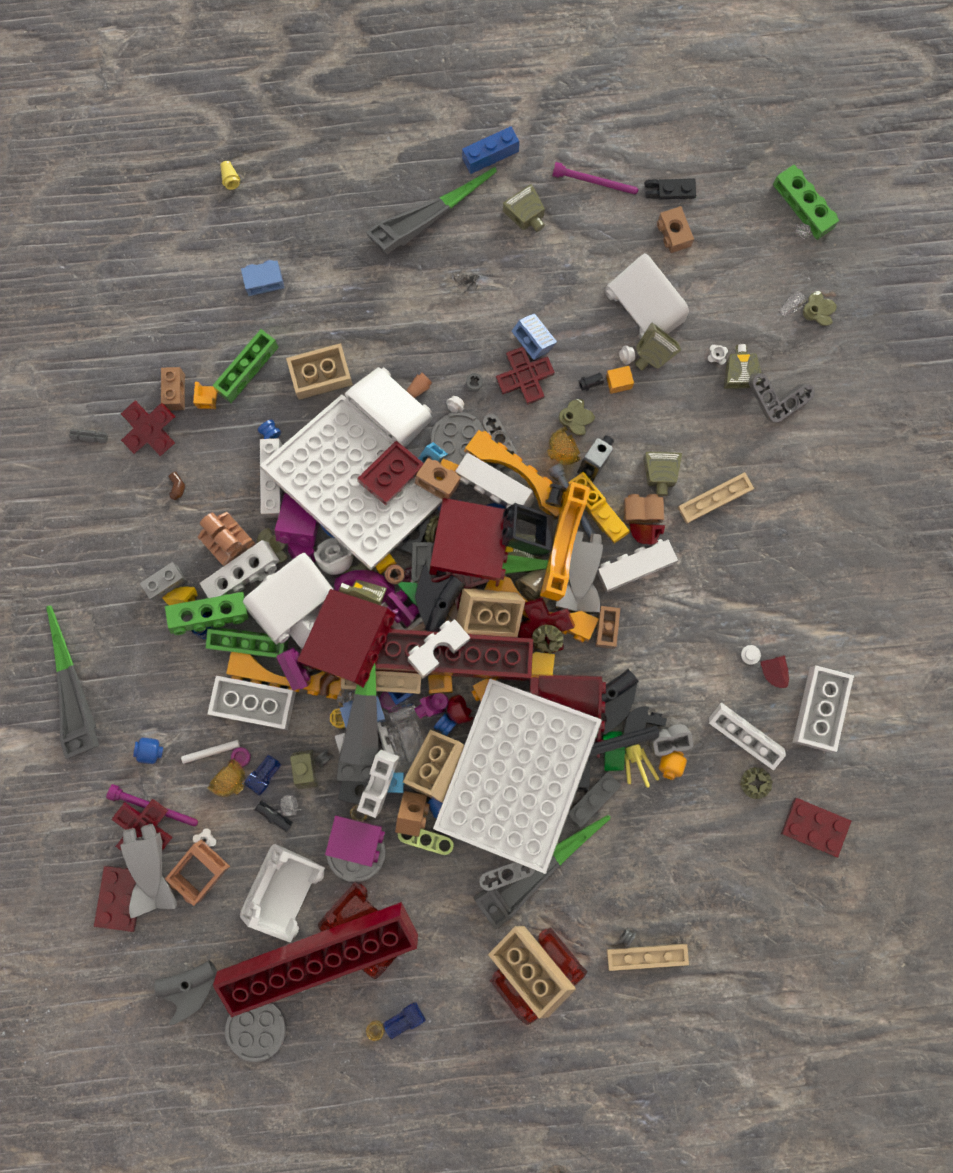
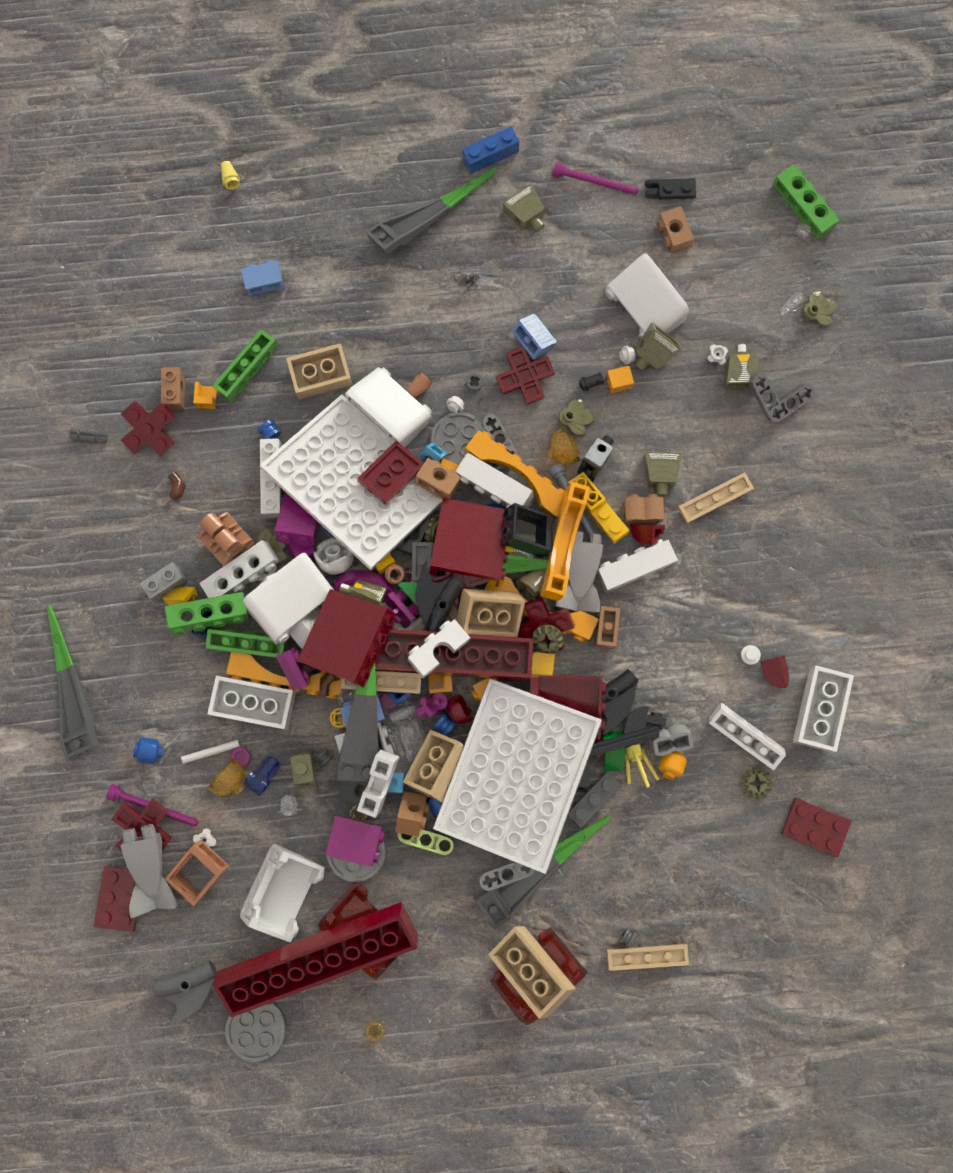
black pin [254,800,294,833] -> none
clear blue piece [383,1002,426,1039] -> none
black bush [545,484,567,507] -> none

